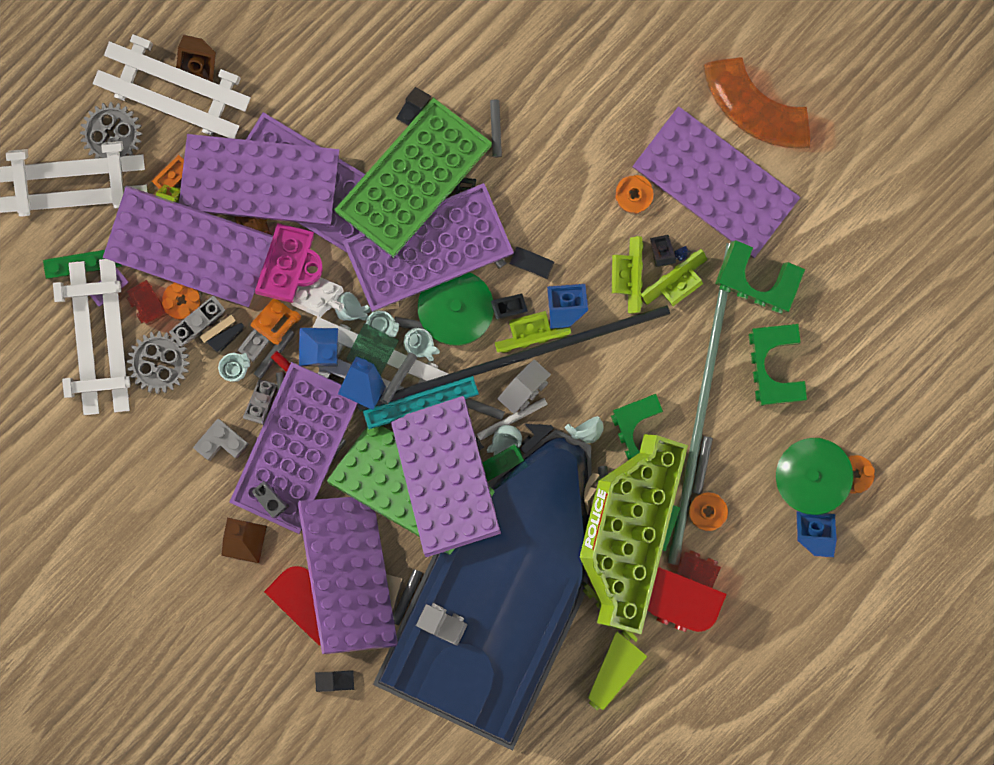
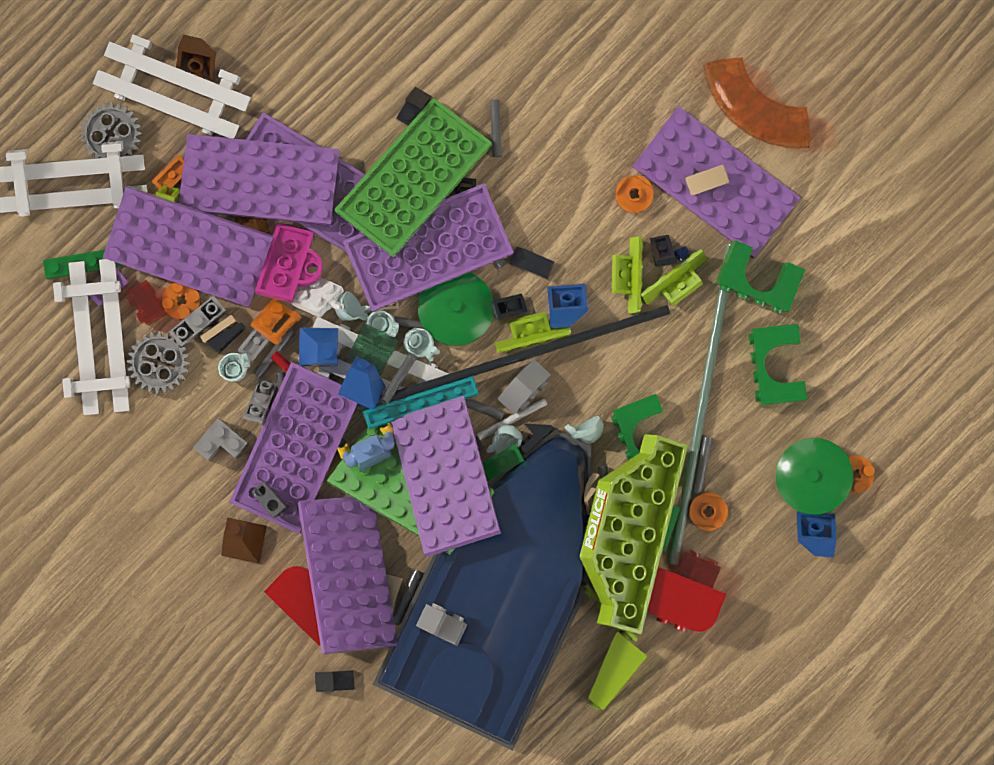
none -> medium blue torso [337,423,394,472]
none -> tan slope [685,164,730,196]

